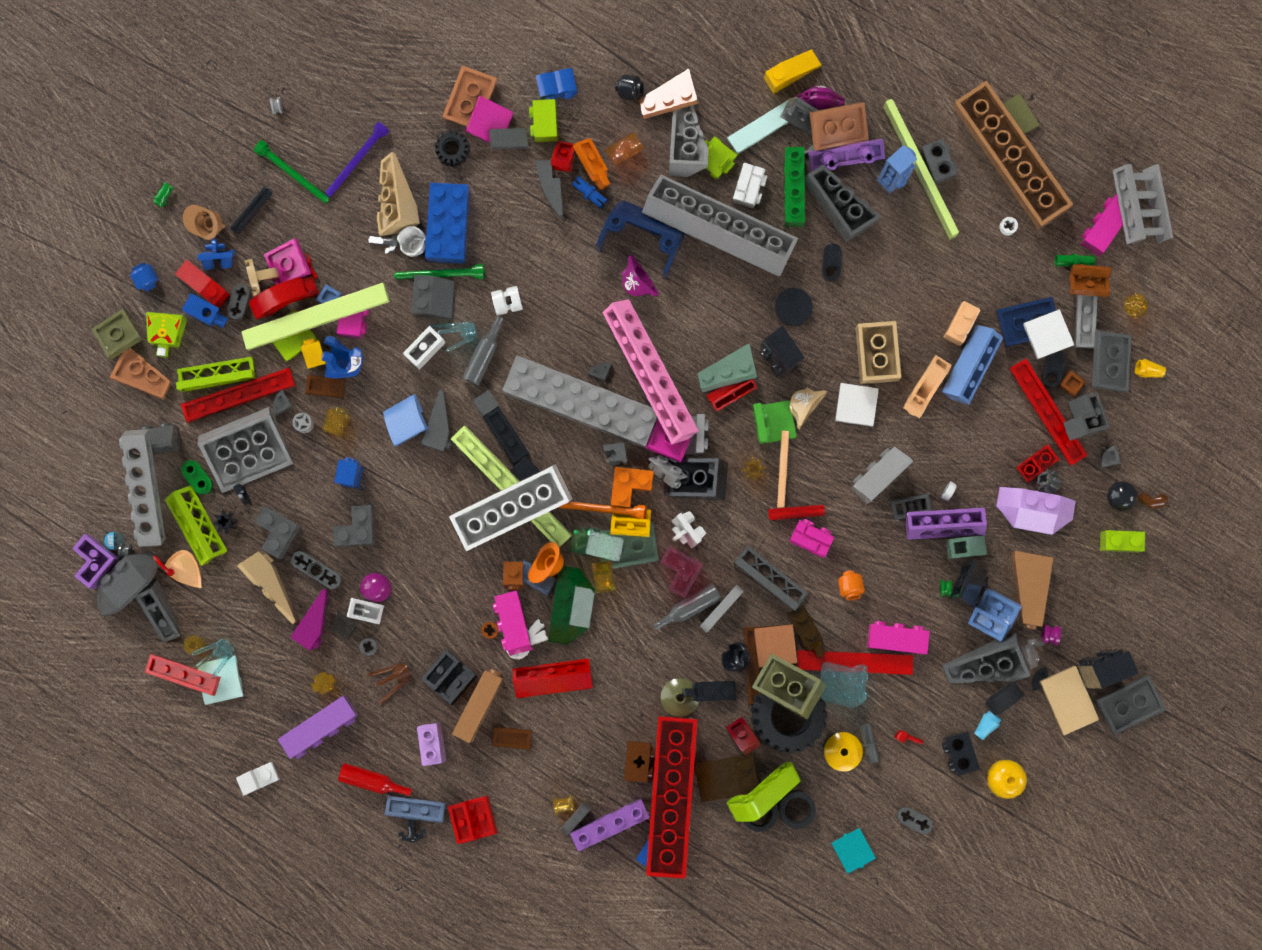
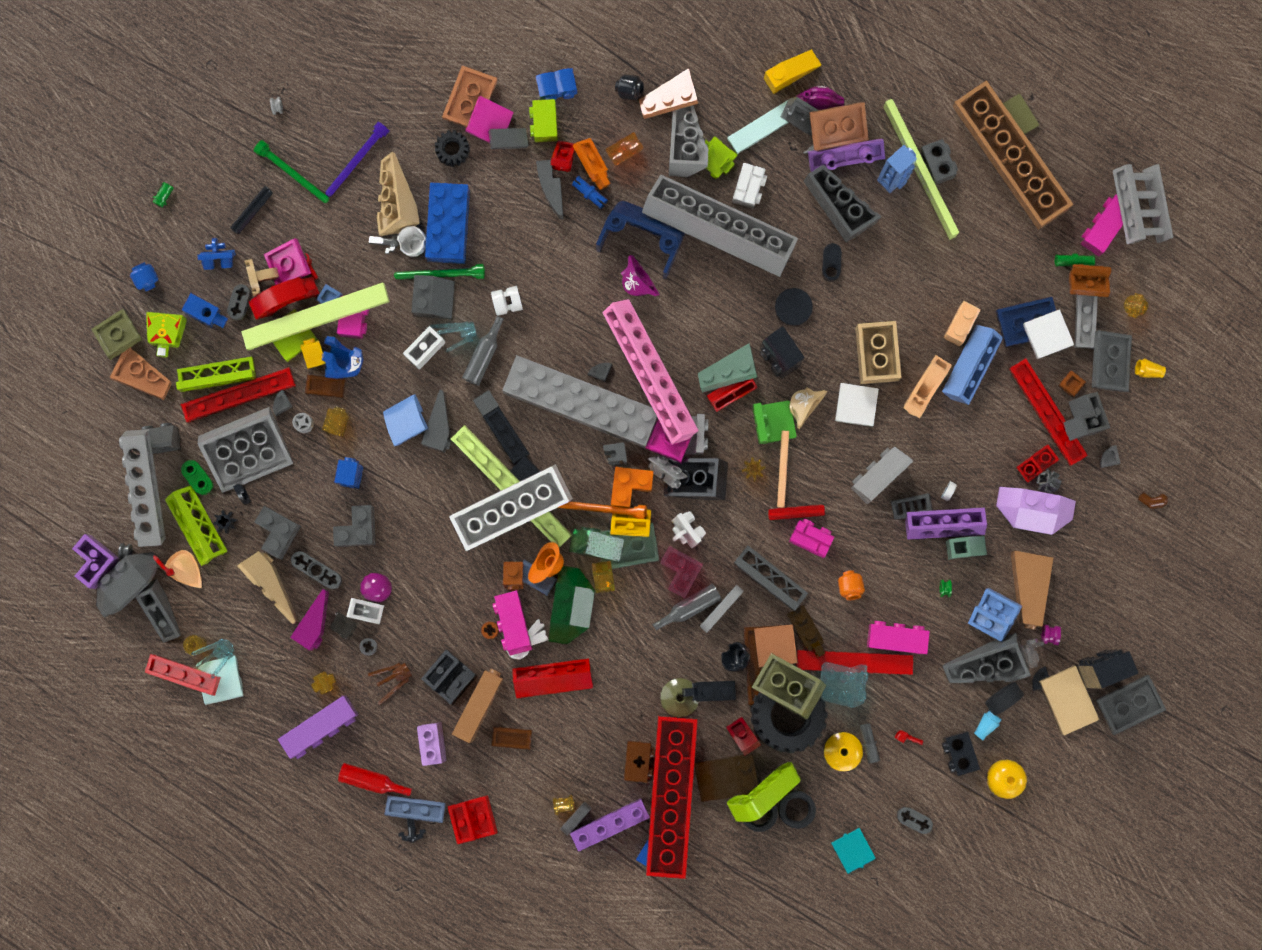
tile [103,531,124,551] -> none
red slope [175,260,230,309] -> none
medium nougat piece [183,205,225,240] -> none
white slope [236,762,280,796] -> none
green brick [784,147,805,227] -> none
black slope [949,561,989,608] -> none
white bush [999,217,1018,236] -> none
black piece [1042,351,1065,388] -> none
lime brick [1100,530,1145,553] -> none
black hair [1107,481,1138,512] -> none

